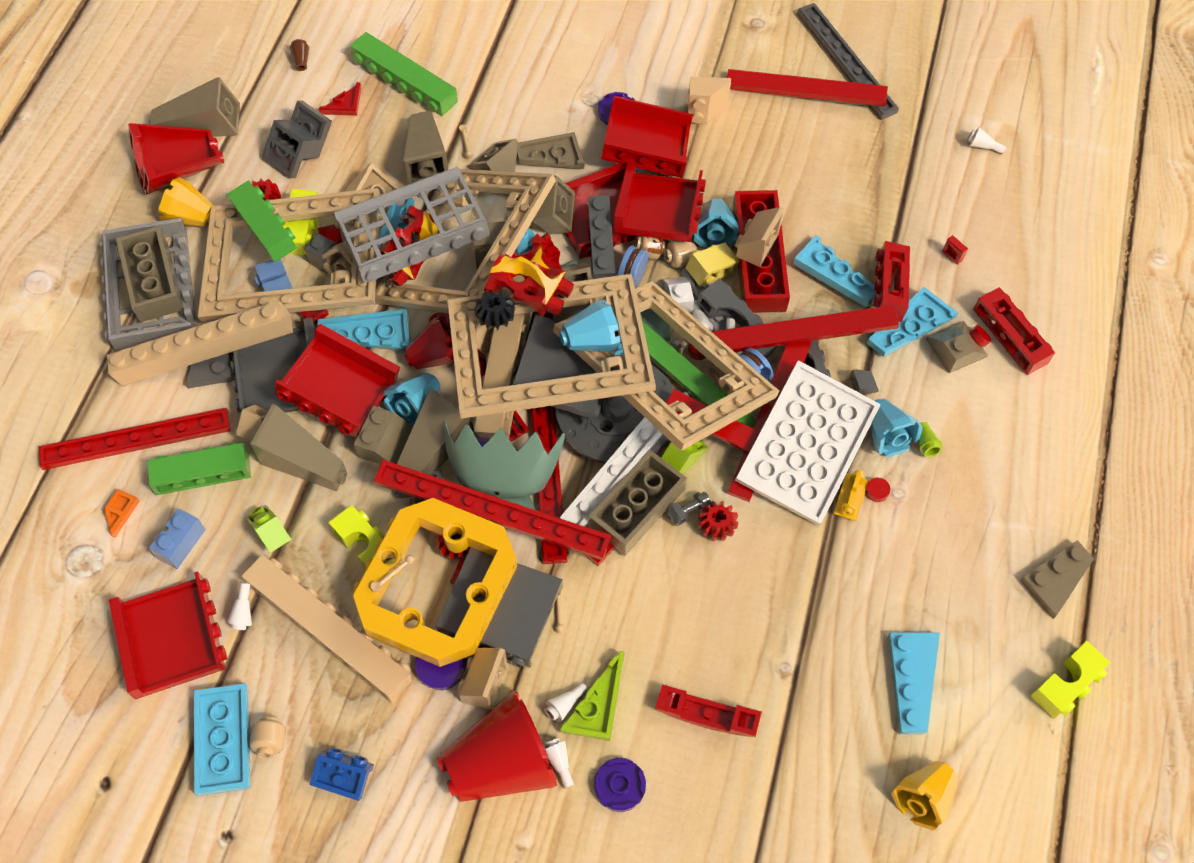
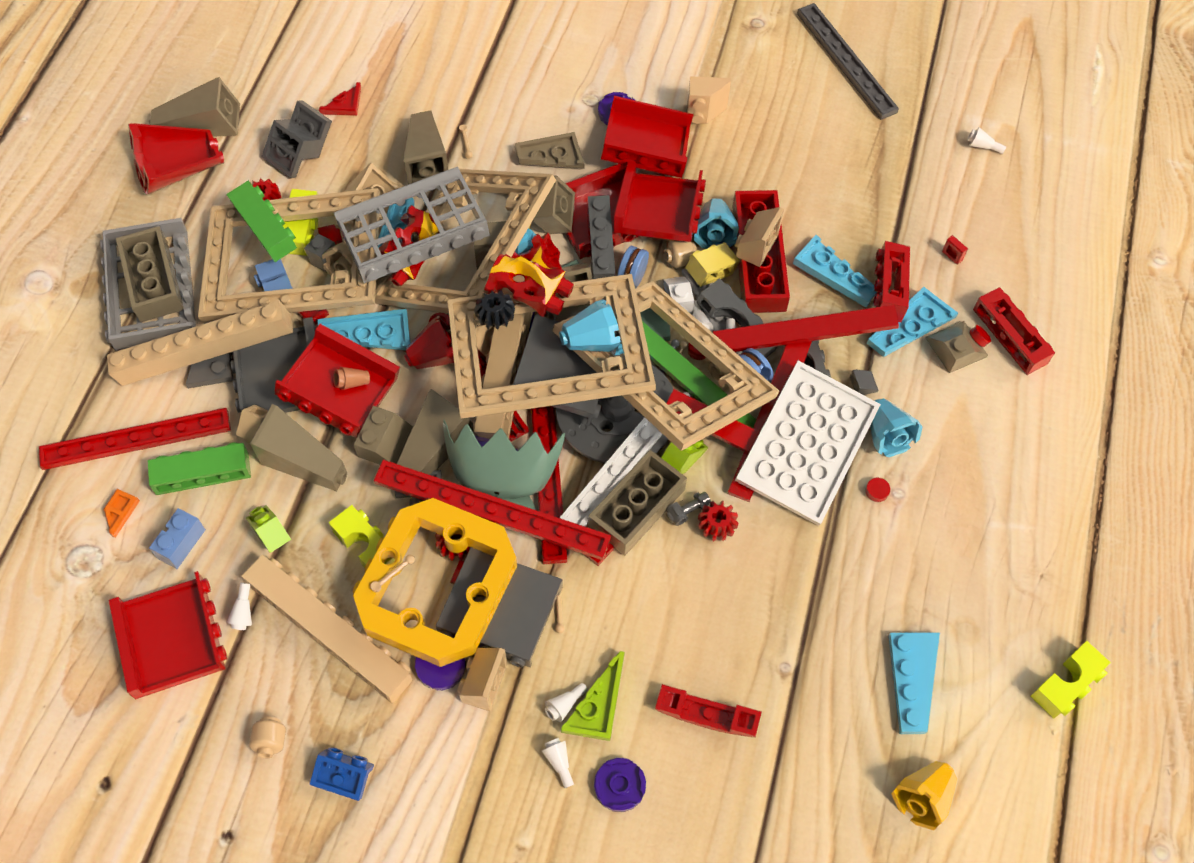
yellow cone [158,178,213,227] -> none
medium azure plate [194,683,251,796] -> none
reddish brown cone [289,39,310,71] -> none
bright green brick [350,32,458,116] -> none
medium azure cone [384,373,440,426] -> none
red cone [436,690,557,802] -> none
dark tan slope [468,138,518,172] -> none
tan head [633,236,666,260] -> none
red tile [727,69,888,106] -> none
yellow hinge [833,470,869,521] -> none
lime cone [918,422,942,457] -> none
dark tan wing [1021,540,1094,619] -> none
none -> nougat cone [333,367,370,390]

